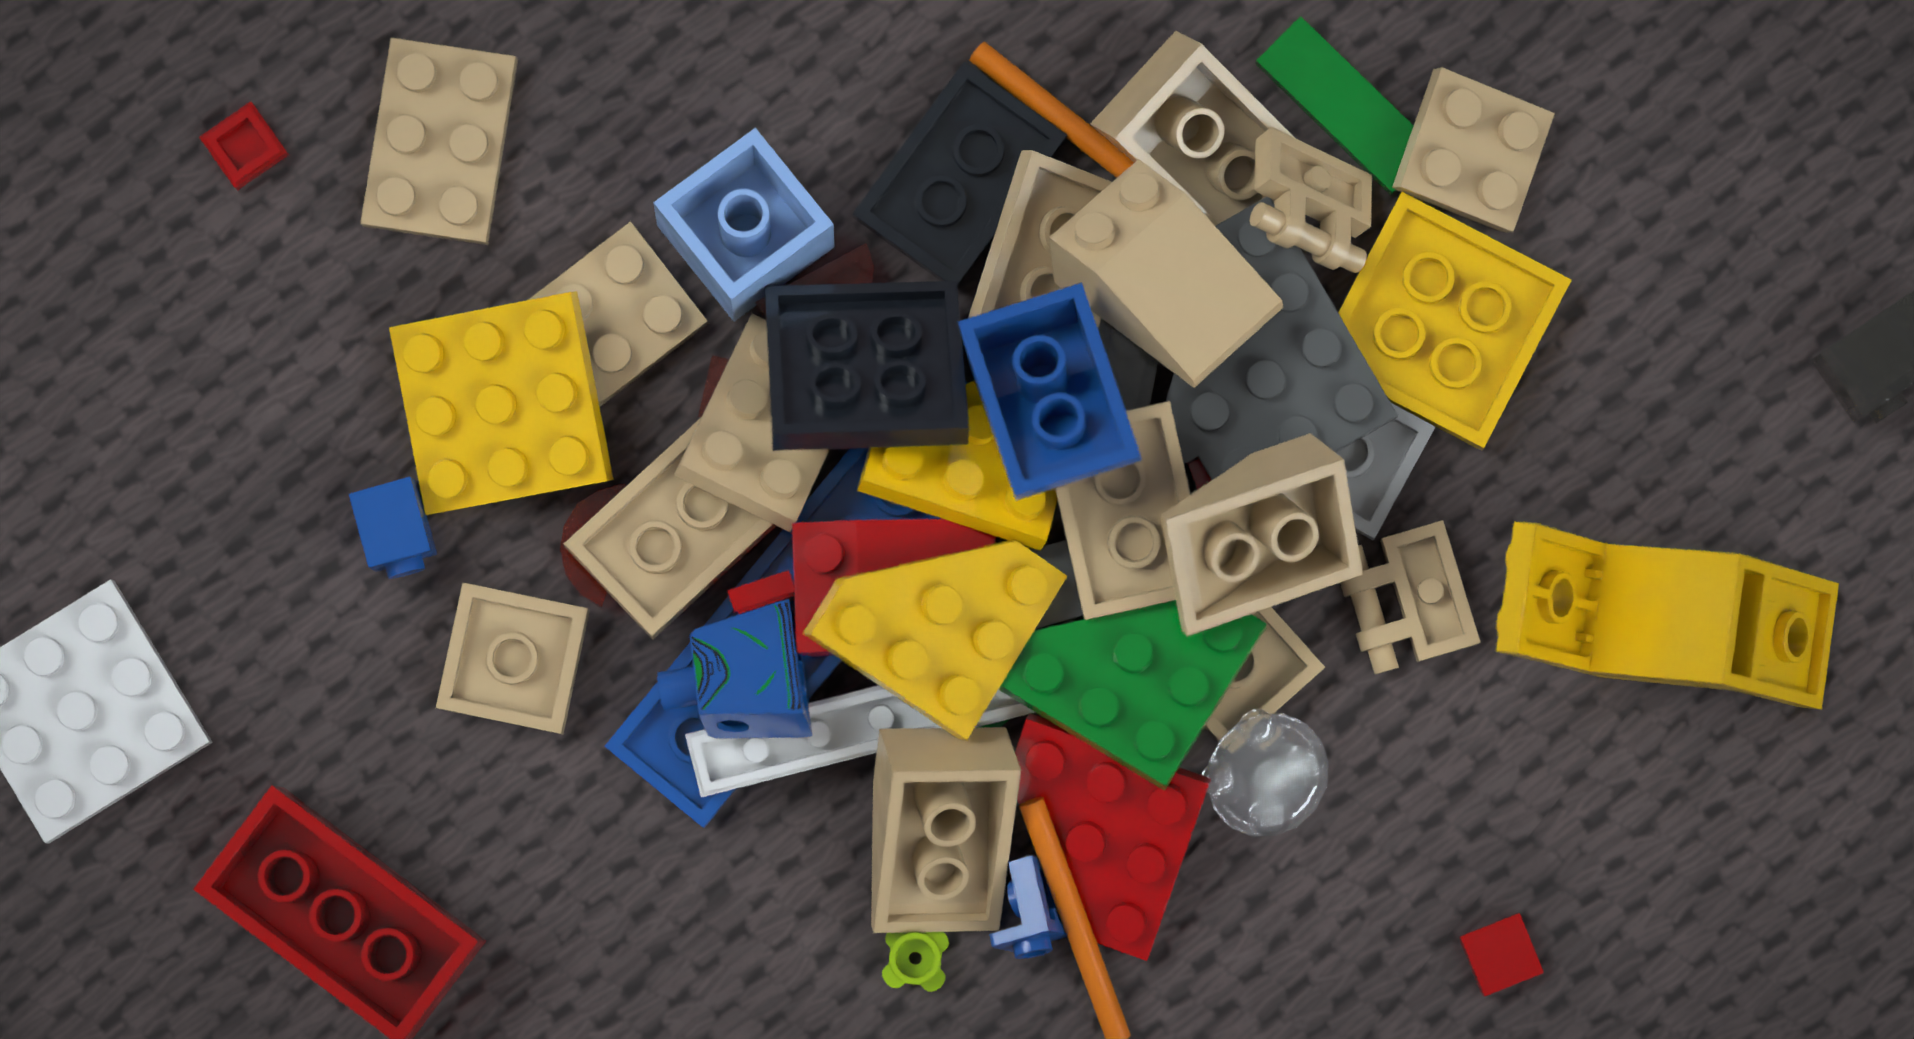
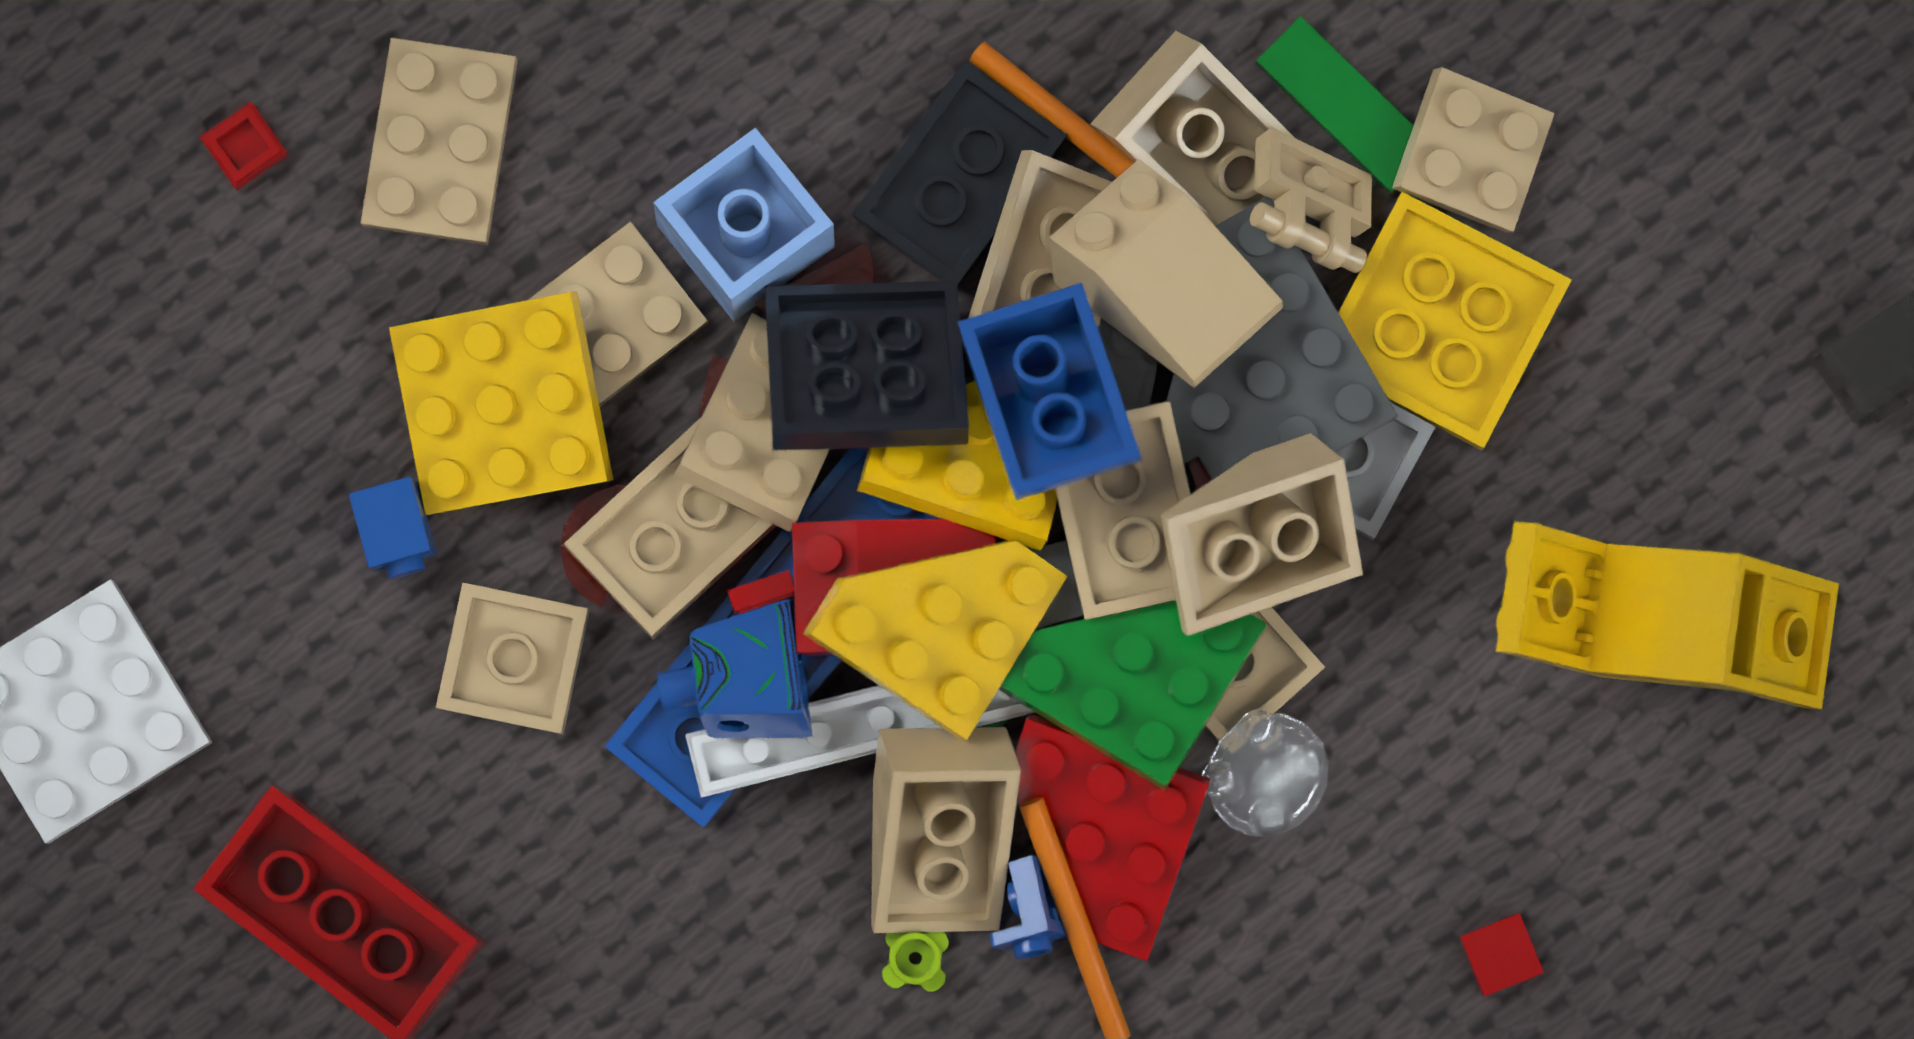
tan plate [1340,520,1481,675] -> none

